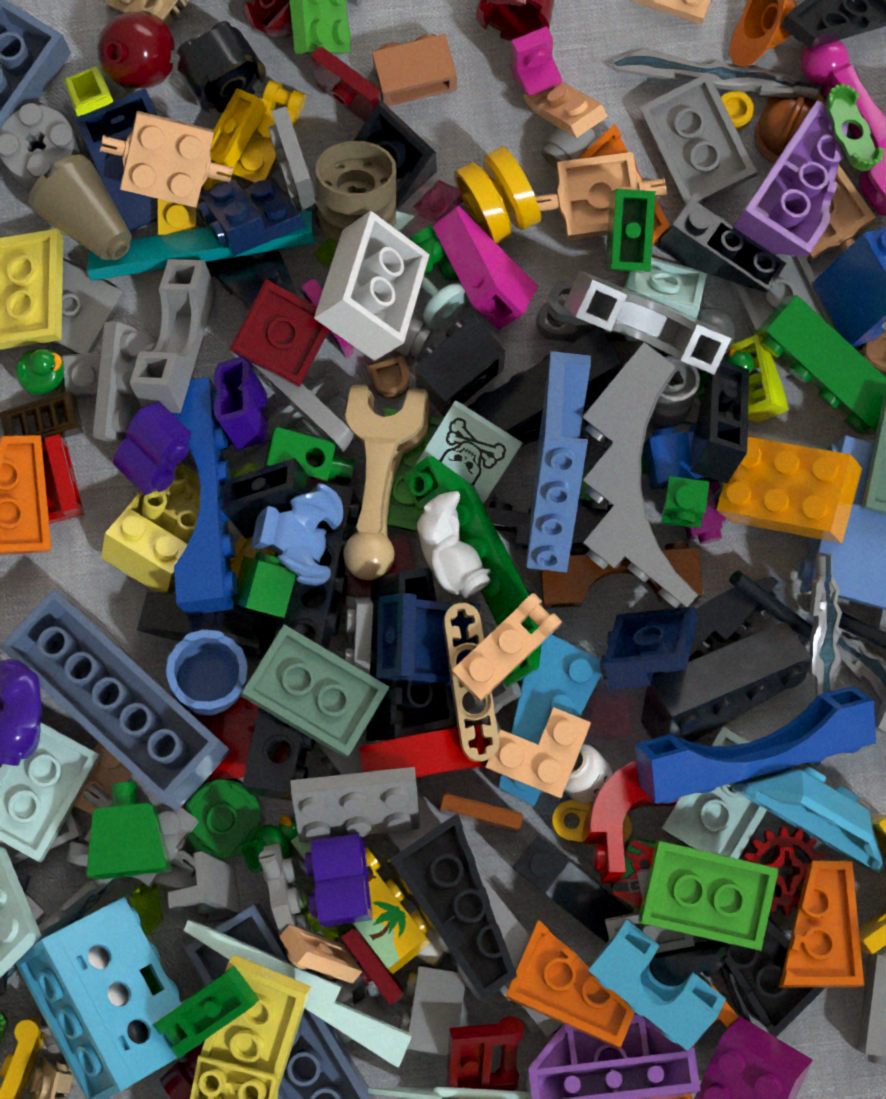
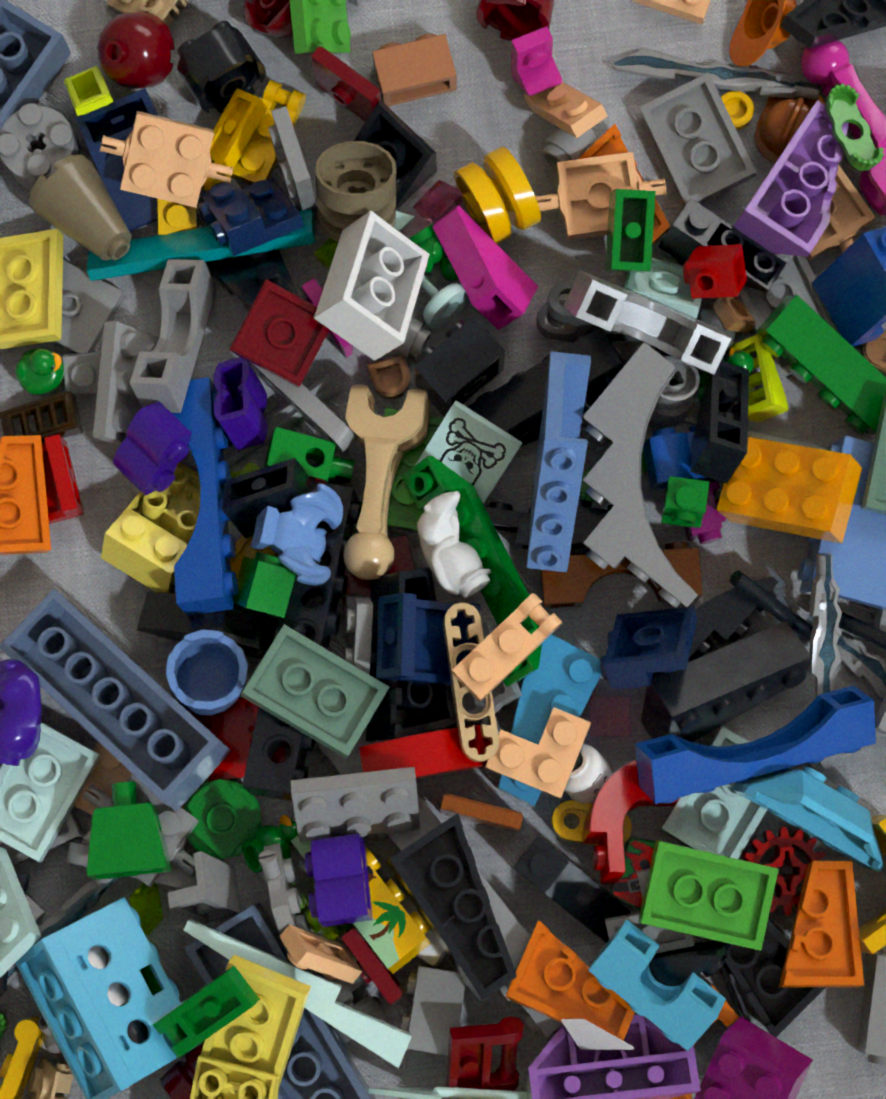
none -> white sticker [561,1019,634,1050]
none -> red brick [683,244,747,299]
none -> medium nougat tile [713,297,756,333]

